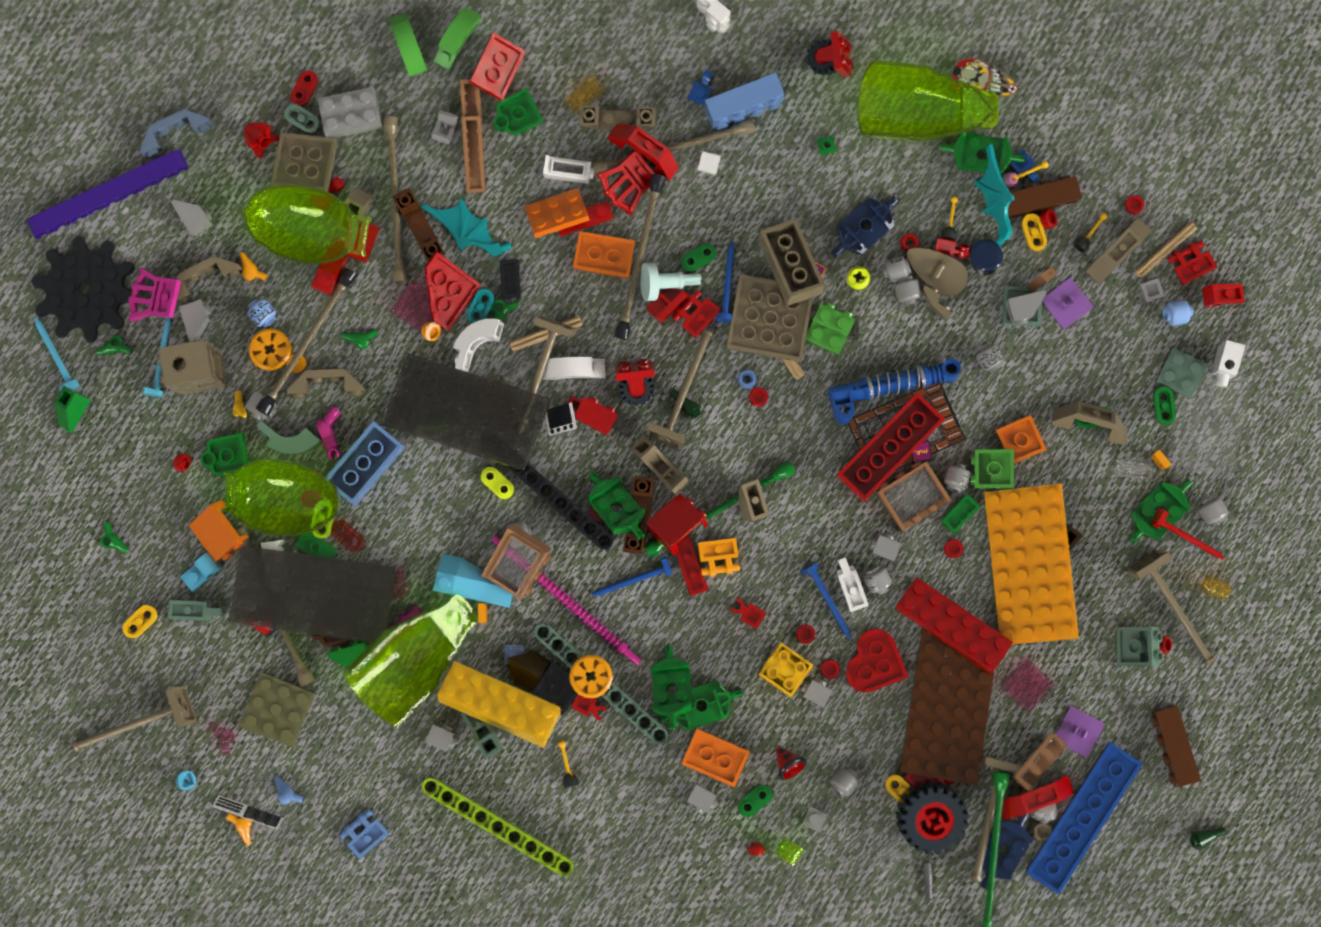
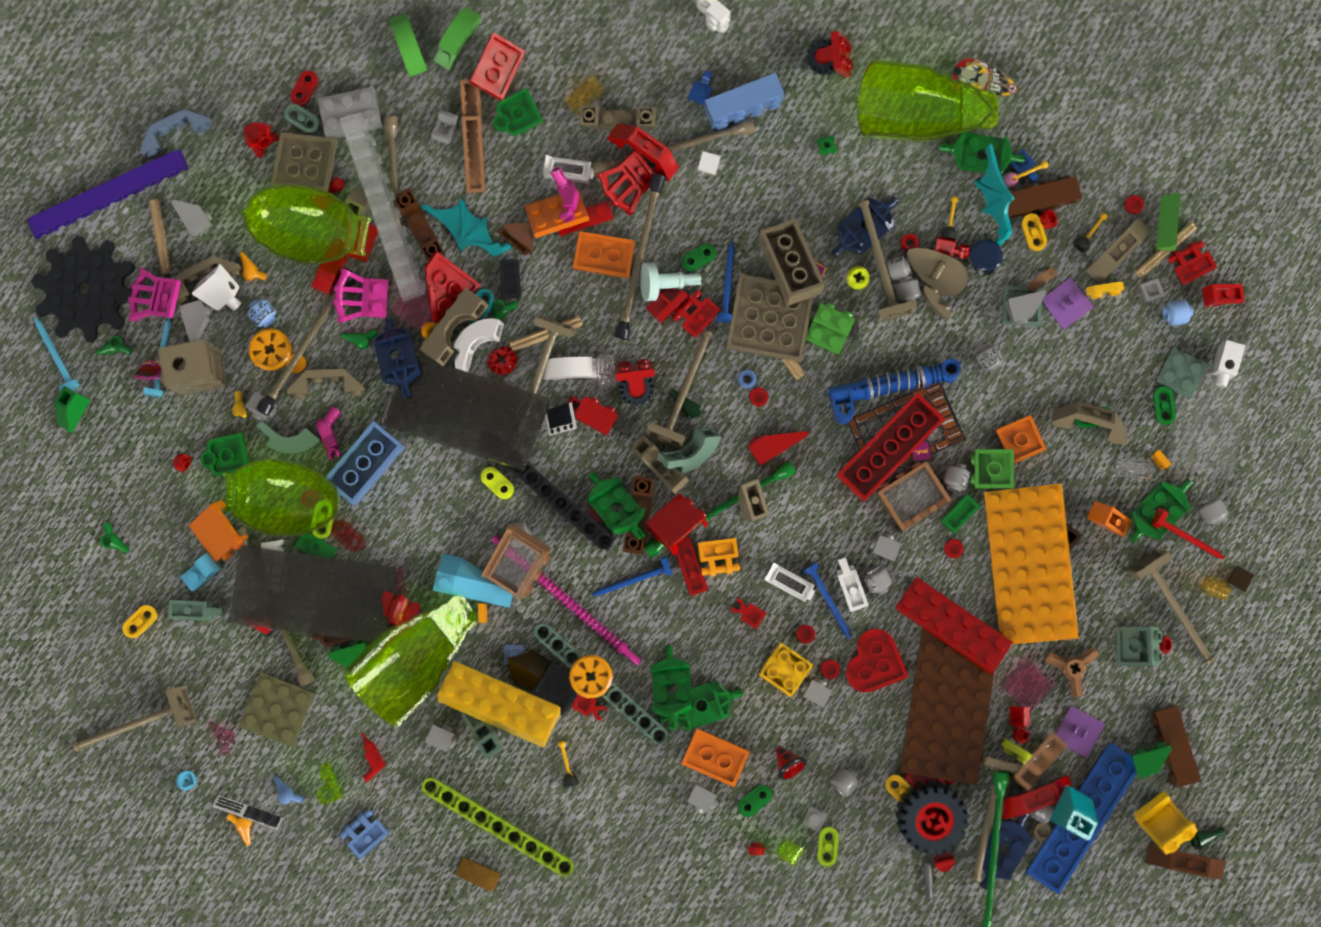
none -> slope [134,360,162,380]
none -> tan axle [149,199,172,275]
none -> white torso [191,264,241,311]
none -> clear neon green plate [316,762,345,804]
none -> dark pink plate [333,268,388,323]
none -> clear brick [339,112,427,303]
none -> red piece [361,732,386,783]
none -> dark blue plate [373,317,421,397]
none -> red brick [382,591,421,625]
none -> dark tan arch [420,288,489,367]
none -> pearl gold slope [456,857,501,892]
none -> red gear [487,346,518,375]
none -> reddish brown slope [496,223,534,256]
none -> dark pink arm [550,166,579,223]
none -> clear plate [595,353,616,391]
none -> sand green arch [657,427,721,473]
none -> red slope [747,431,809,467]
none -> white window [764,563,815,602]
none -> lime plate [817,827,839,866]
none -> dark tan tile [858,200,917,323]
none -> red plate [934,852,955,872]
none -> neon yellow plate [1001,738,1032,764]
none -> red plate [1010,706,1030,743]
none -> medium nougat bush [1046,647,1099,697]
none -> teal slope [1050,785,1098,841]
none -> yellow plate [1085,282,1124,299]
none -> orange slope [1087,501,1132,538]
none -> green slope [1132,741,1171,779]
none -> yellow panel [1133,791,1197,855]
none -> reddish brown slope [1145,844,1226,880]
none -> bright green slope [1156,193,1181,251]
none -> dark brown tile [1227,566,1254,592]

